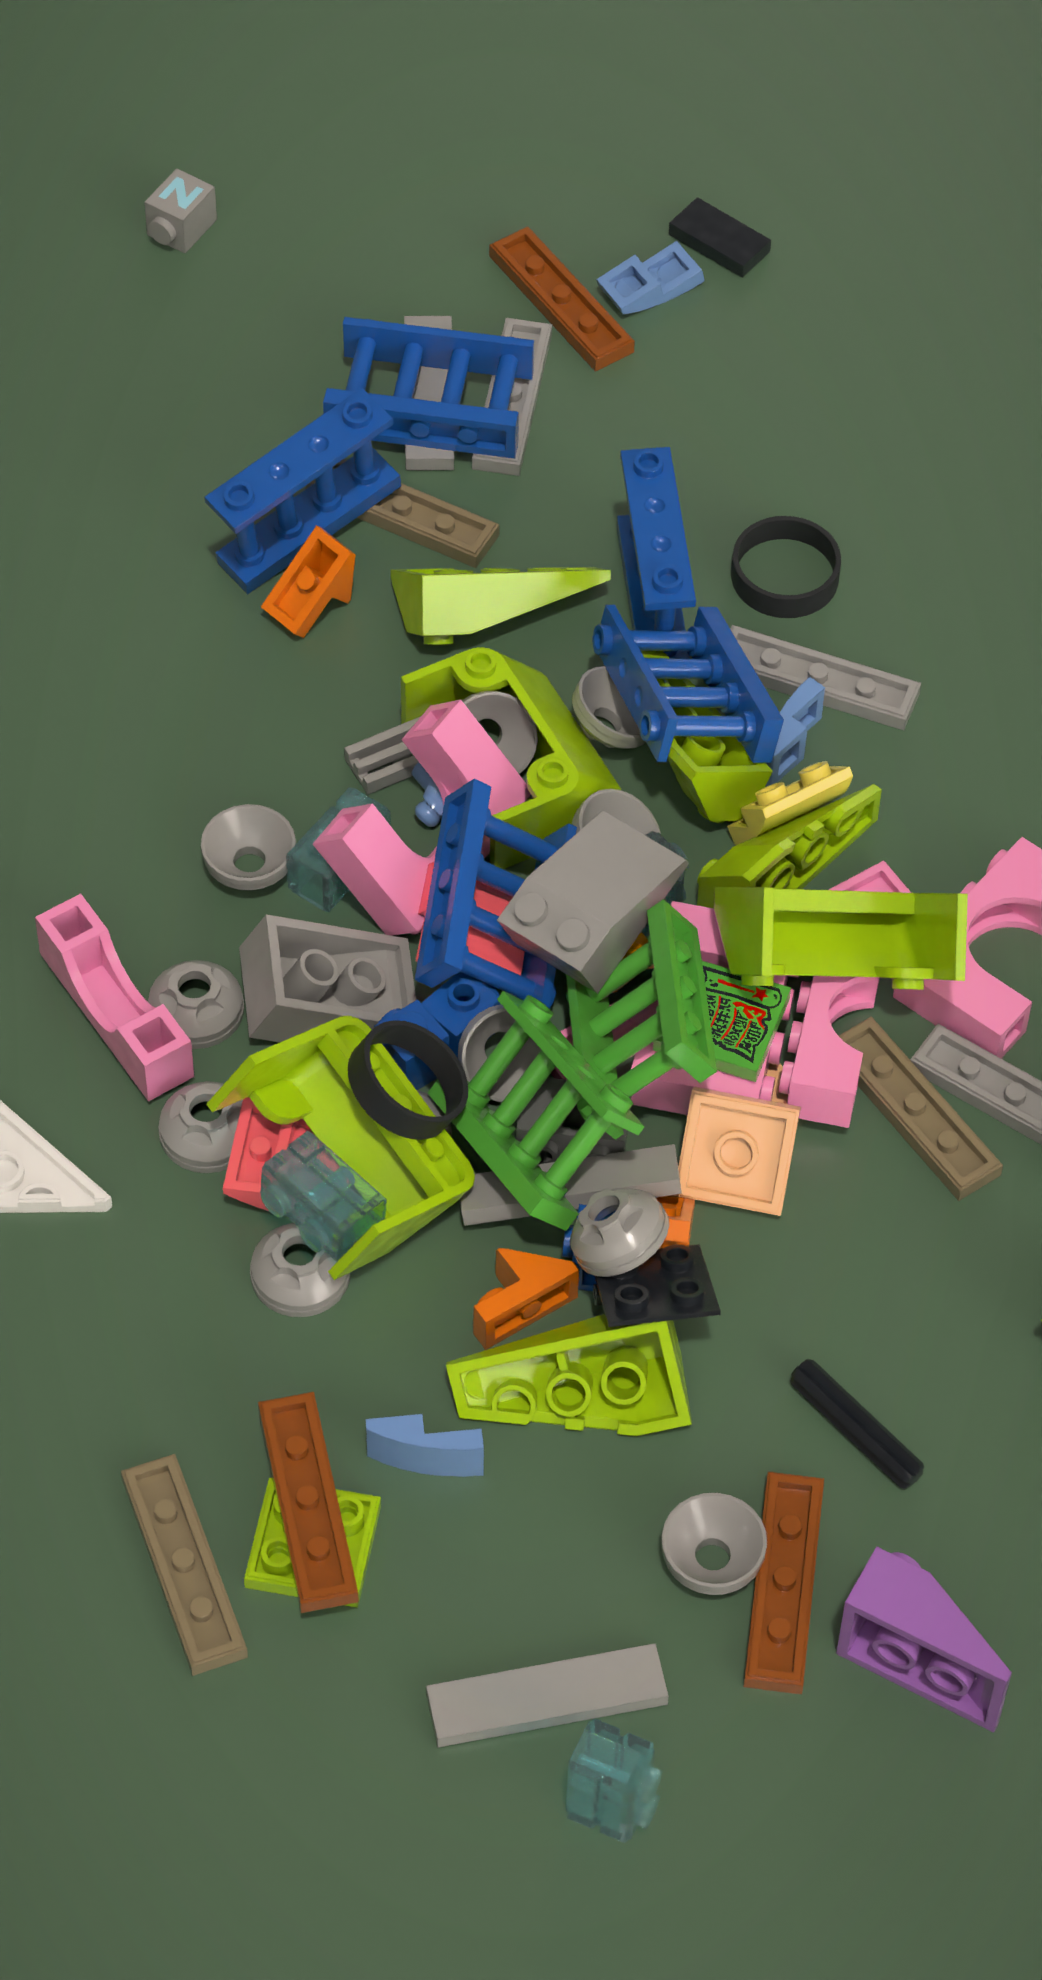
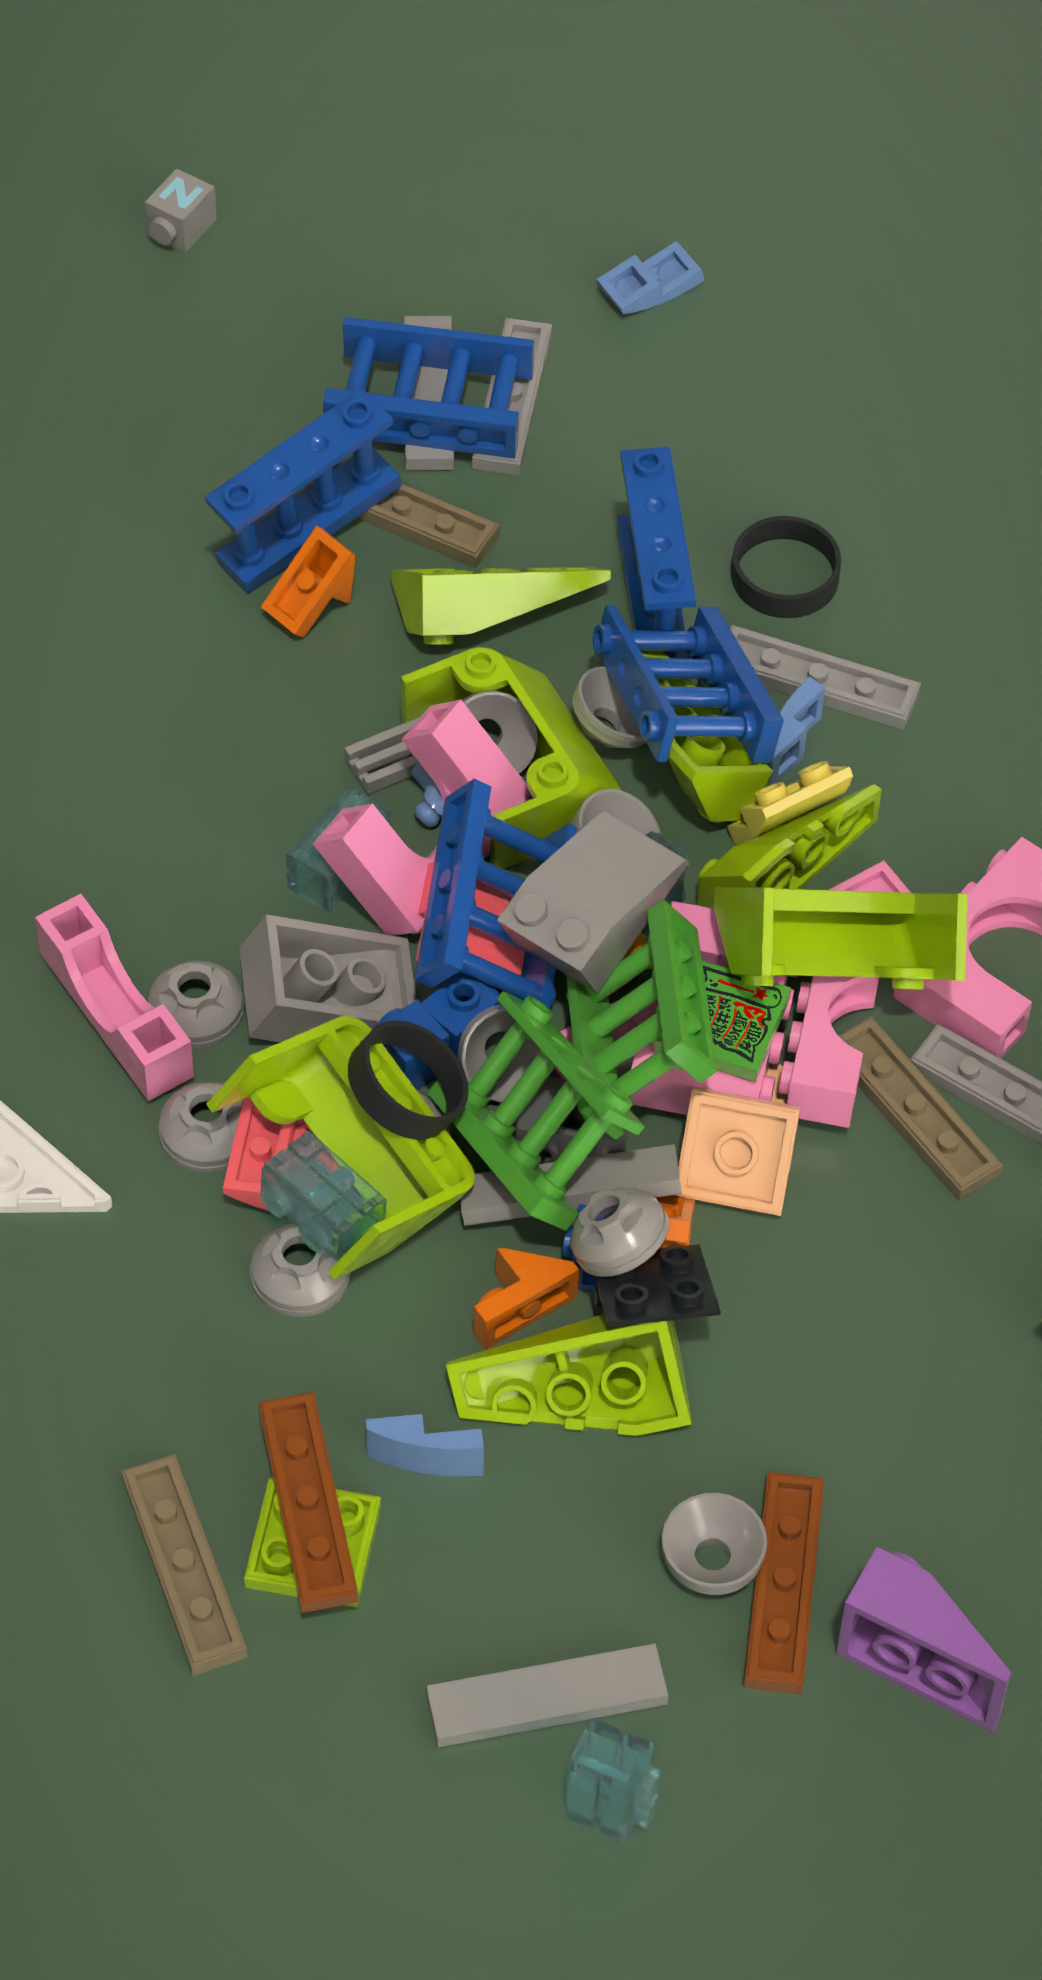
light grey piece [201,804,296,890] -> none
dark orange tile [489,226,635,372] -> none
black tile [669,197,771,277] -> none
black axle [790,1359,924,1489] -> none

